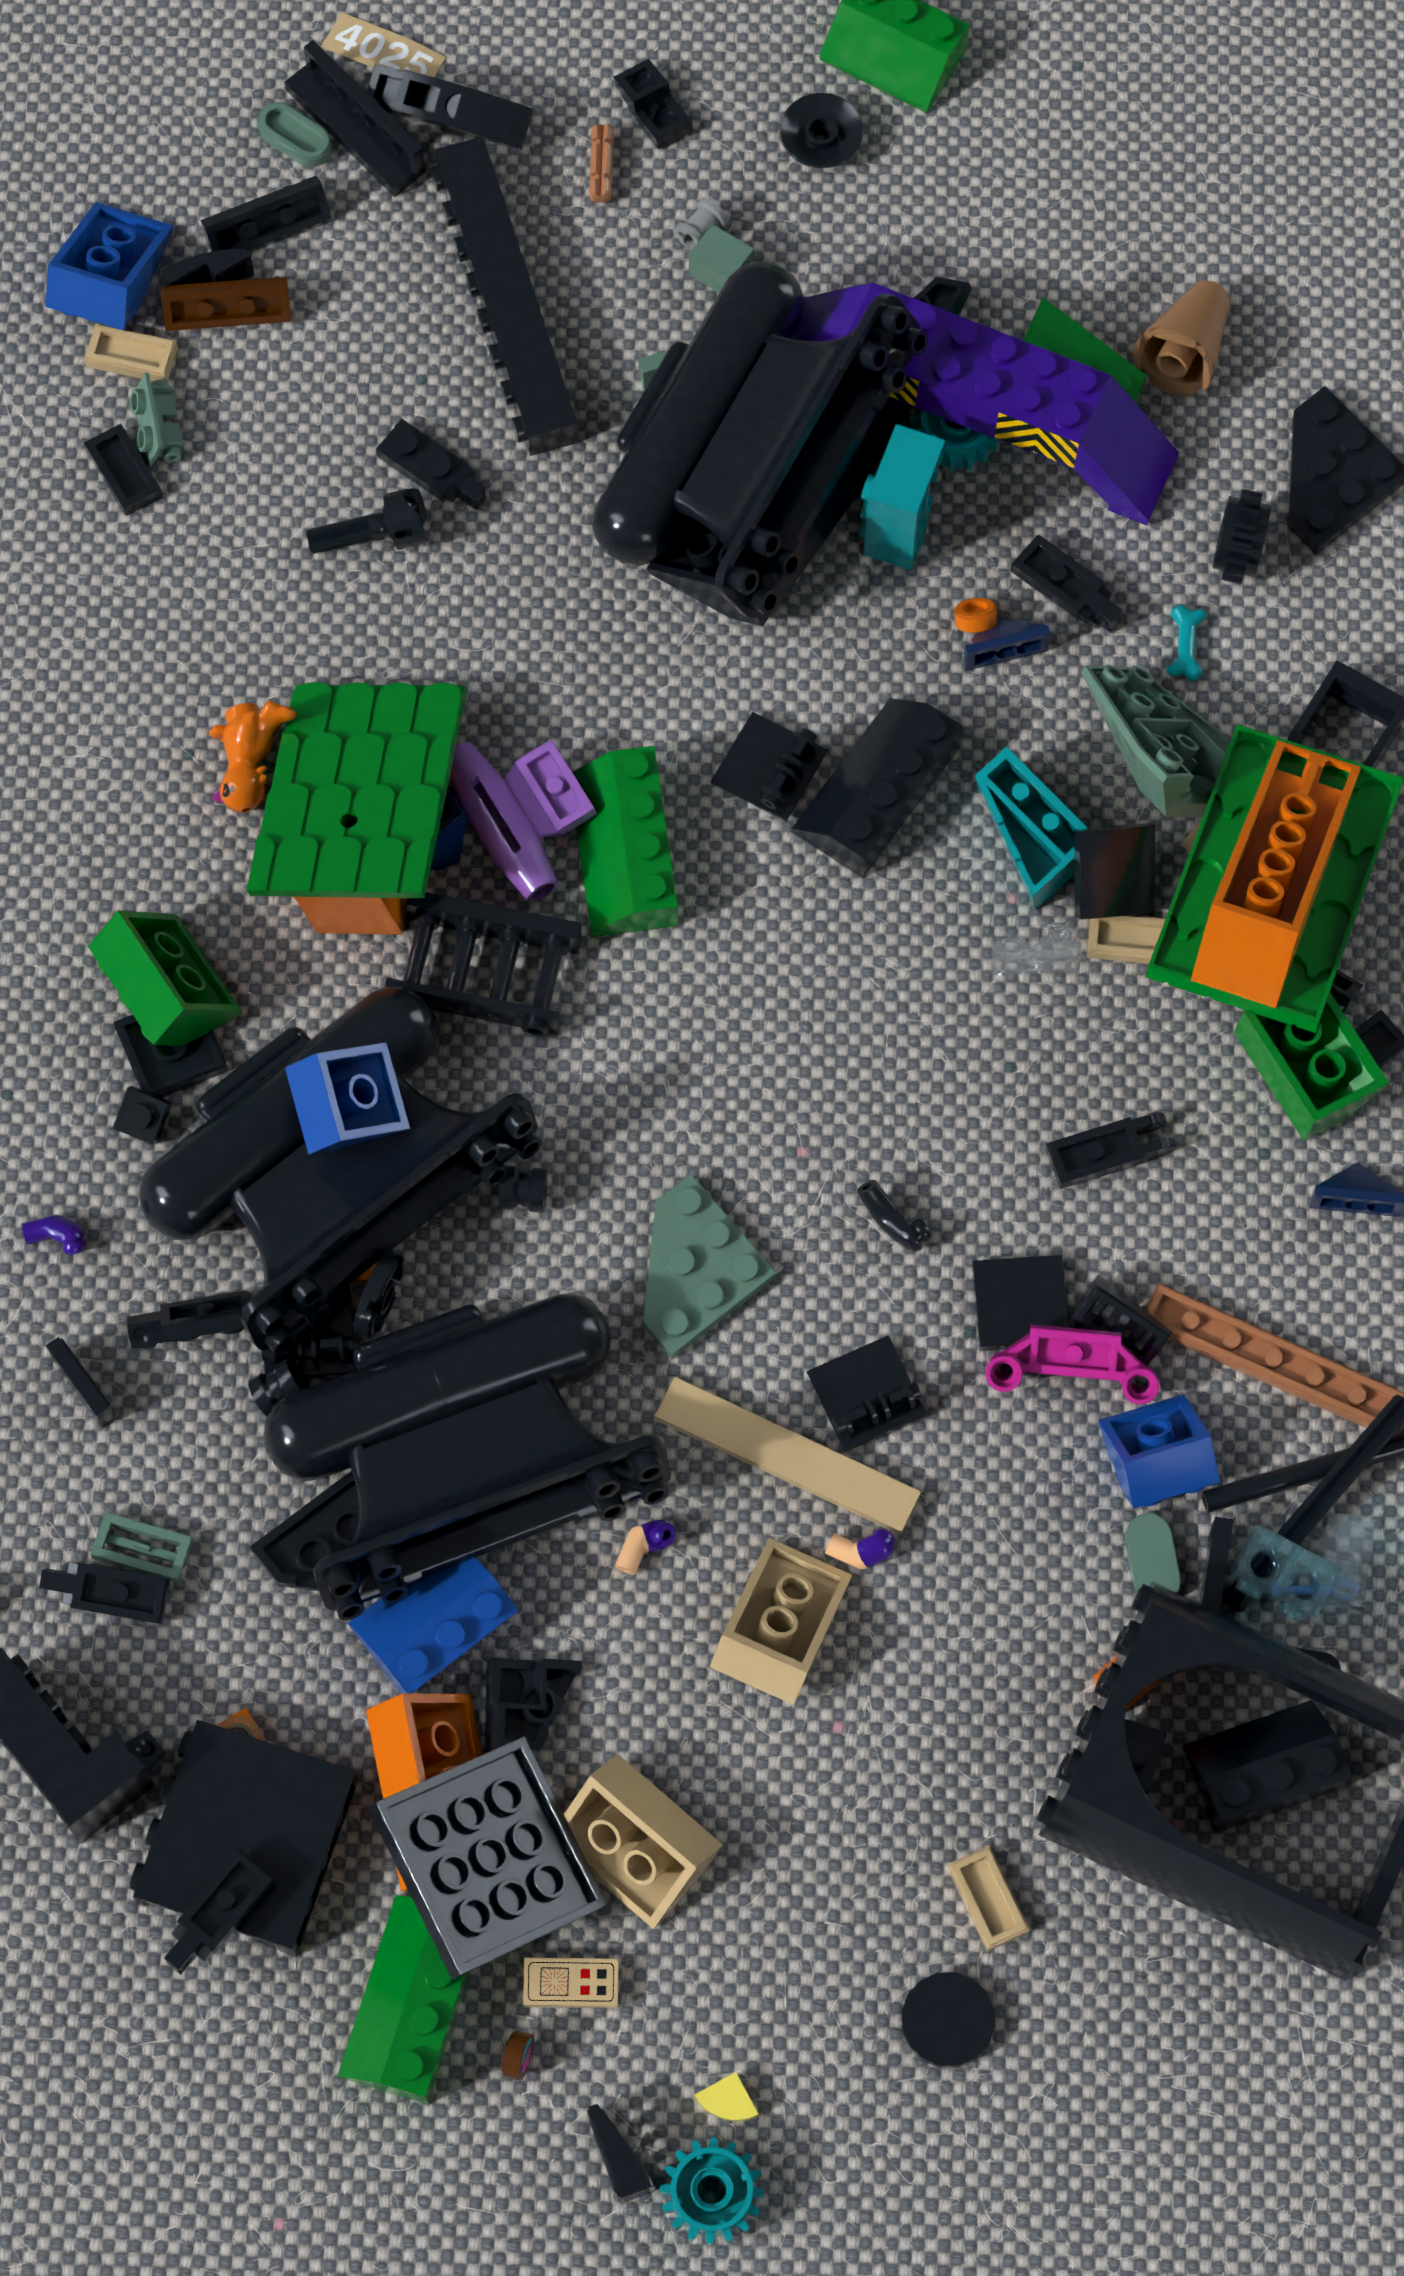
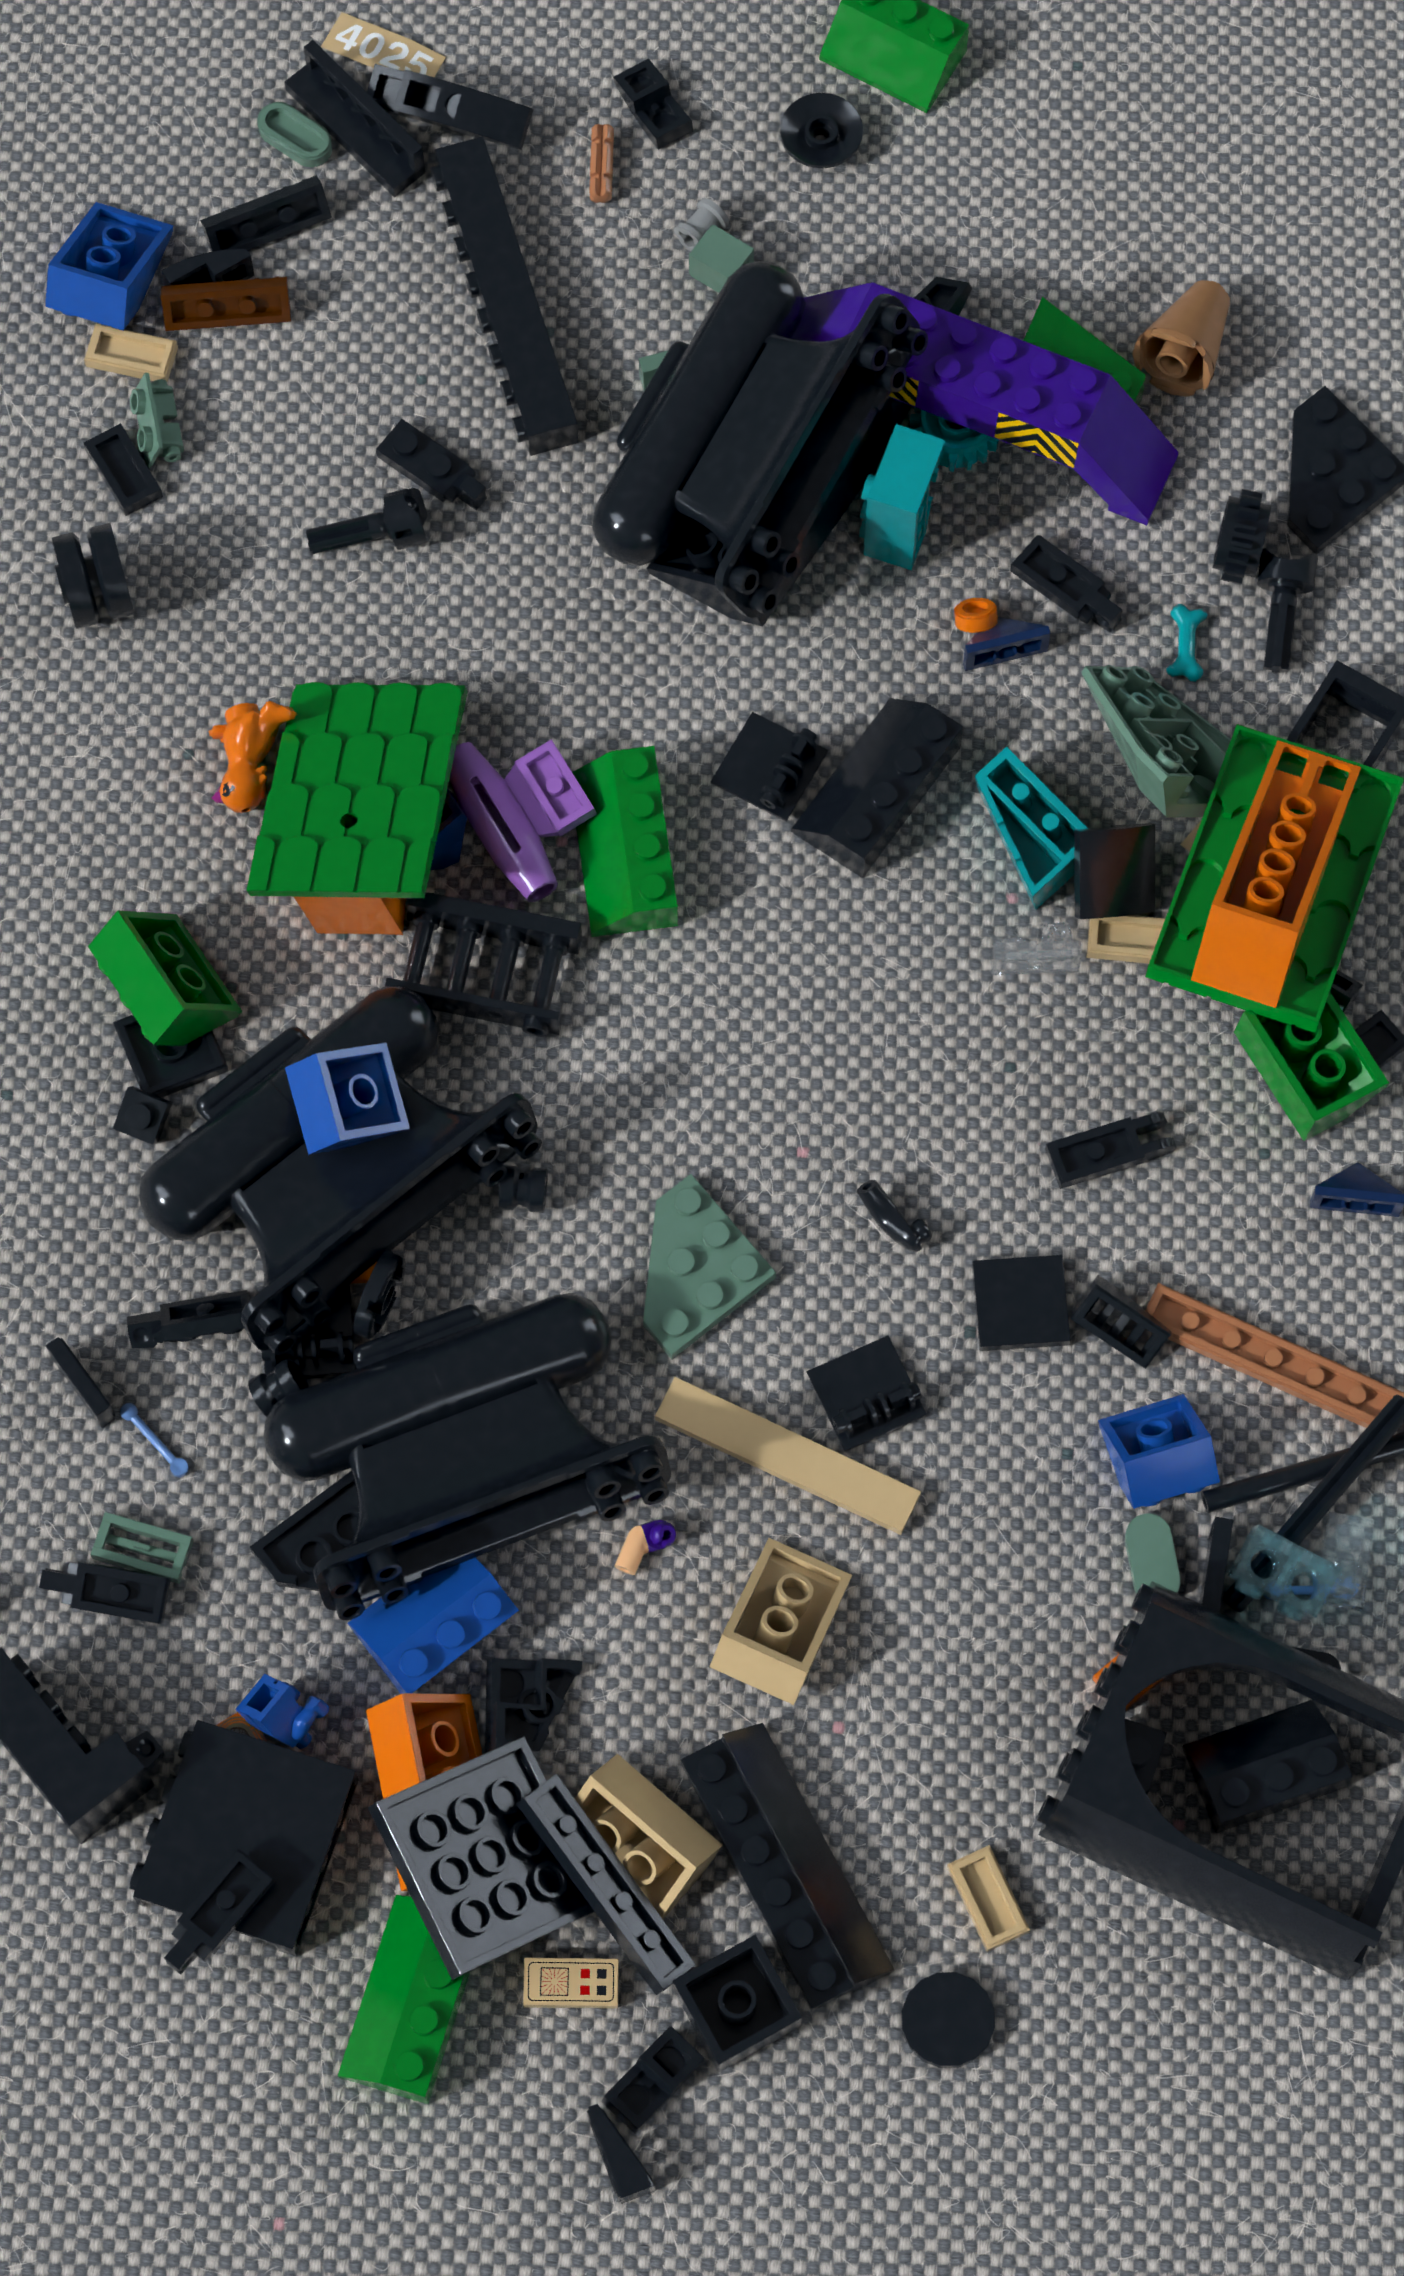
dark purple arm [21,1215,86,1255] -> none
reddish brown tile [502,2030,534,2081] -> none
teal gear [660,2137,764,2246] -> none
light yellow tile [694,2072,759,2122] -> none
arm [825,1528,895,1570] -> none
dark pink plate [986,1324,1159,1405] -> none
none -> black wheel [52,523,135,629]
none -> medium blue hinge [120,1403,189,1478]
none -> blue piece [235,1674,330,1749]
none -> black plate [516,1774,696,1995]
none -> black slope [601,2026,705,2135]
none -> black brick [672,1934,802,2072]
none -> black slope [680,1723,895,2012]
none -> black piece [1257,548,1318,673]

